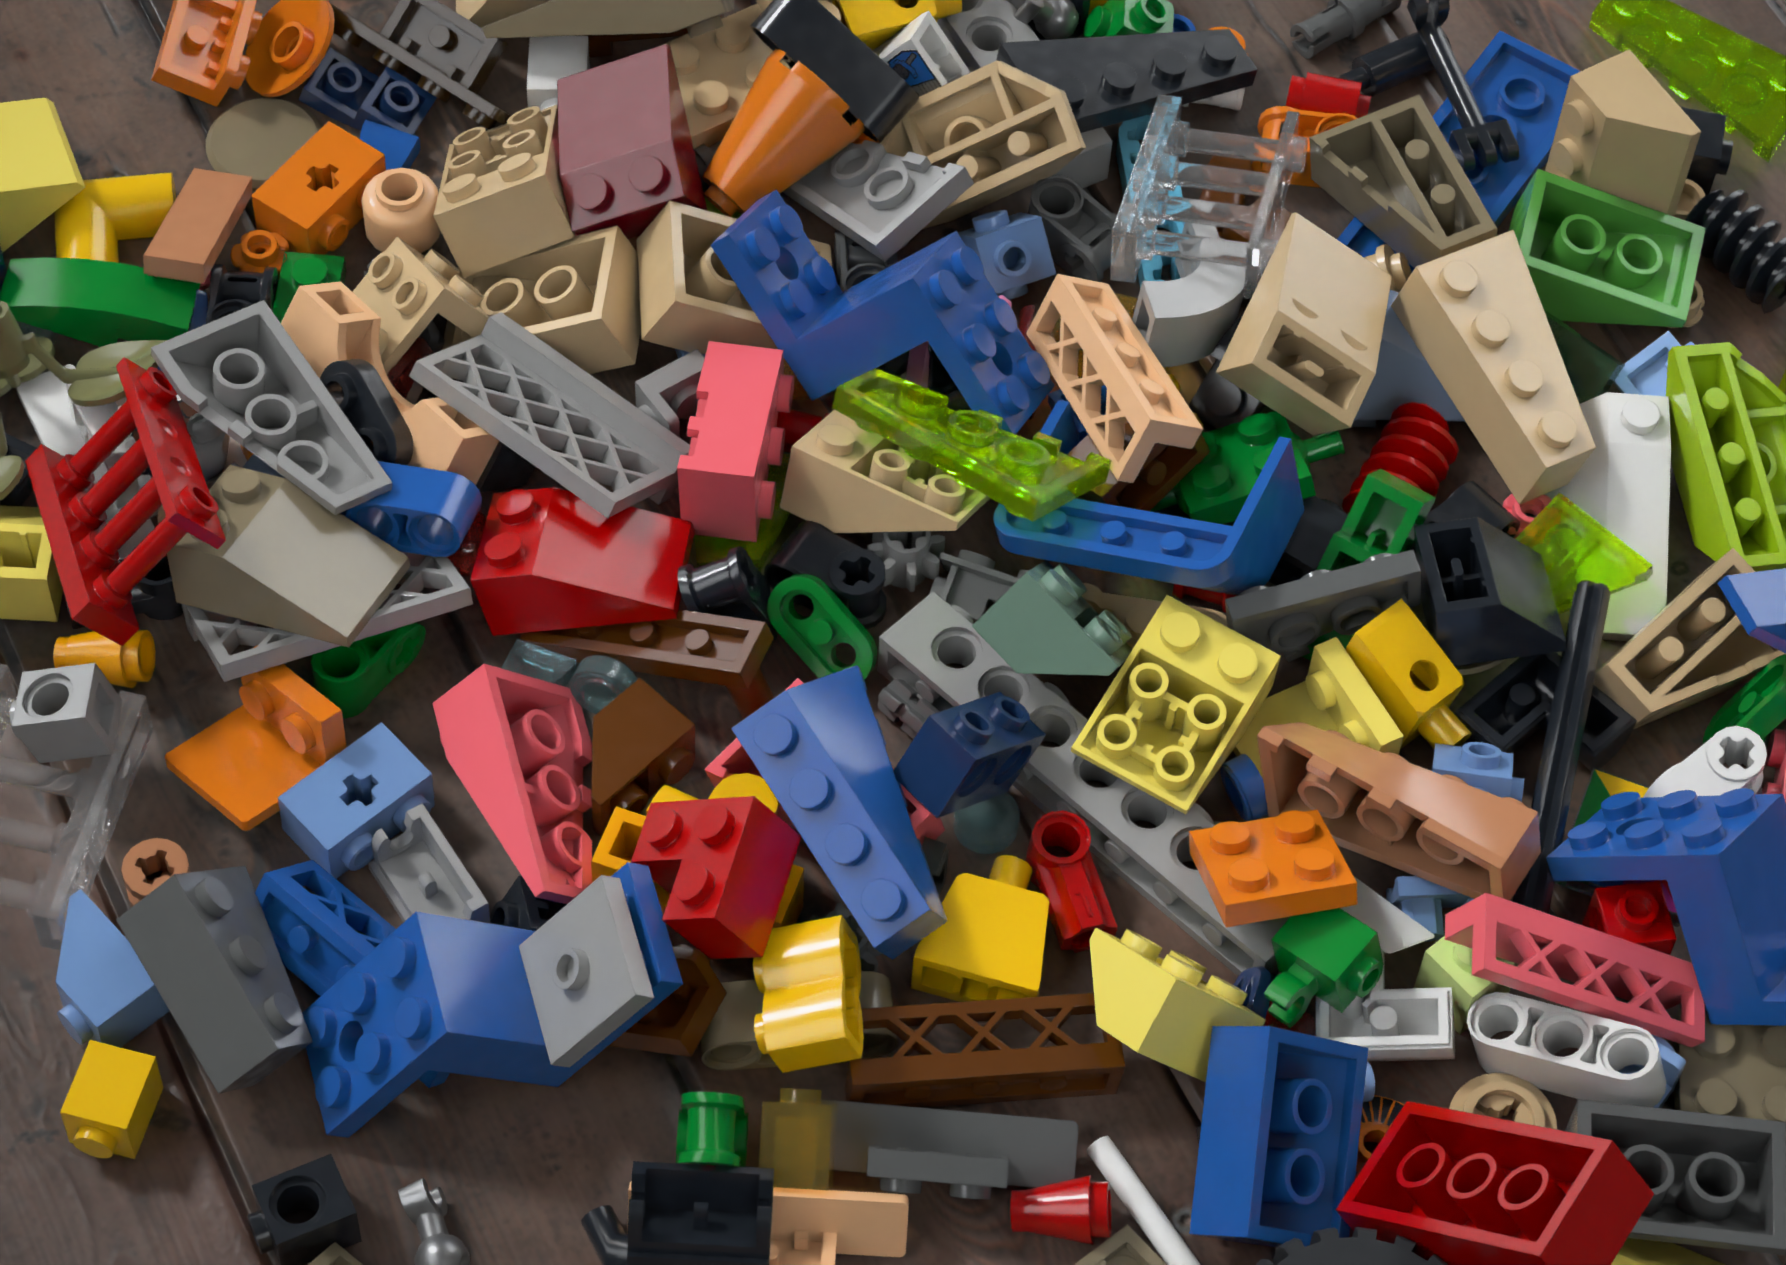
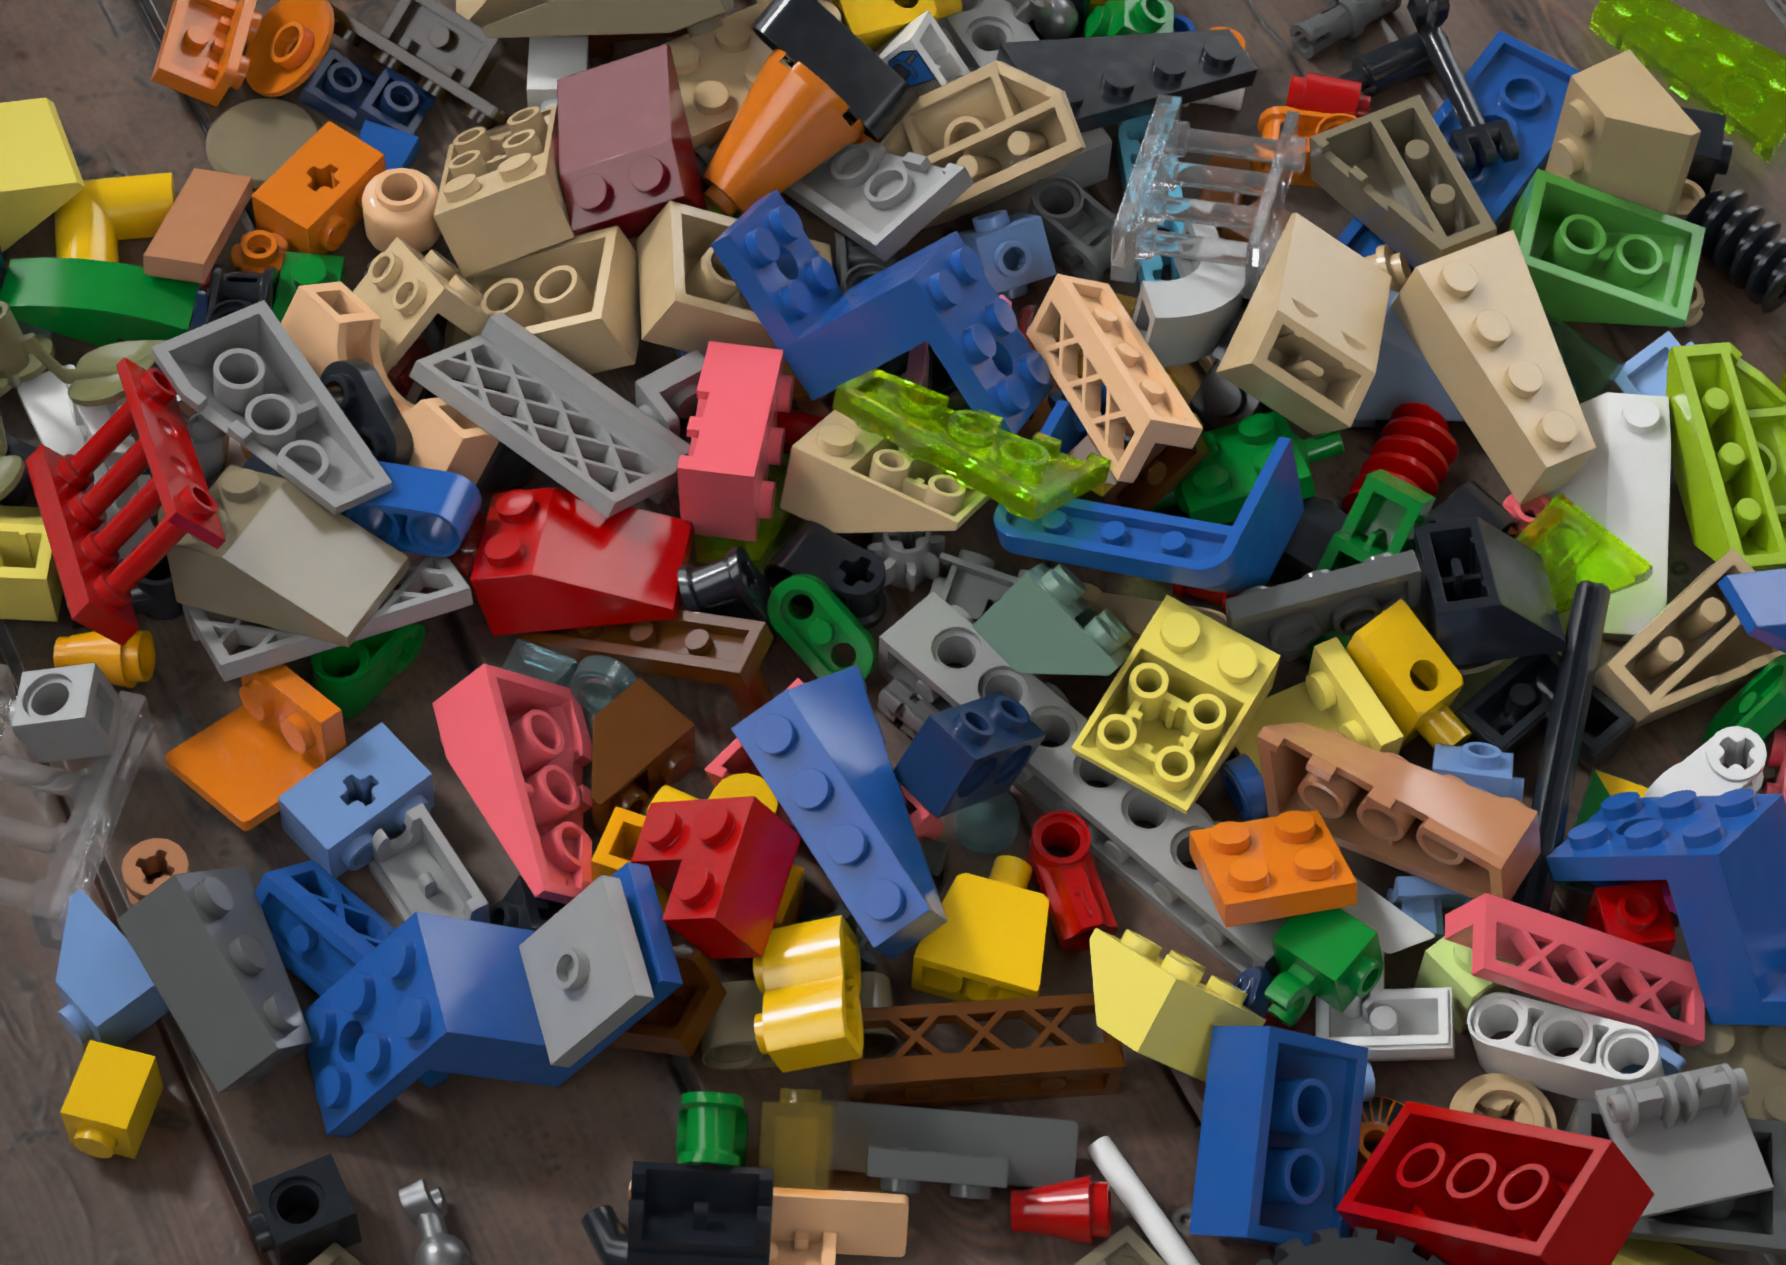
none -> light grey hinge [1594,1063,1774,1219]

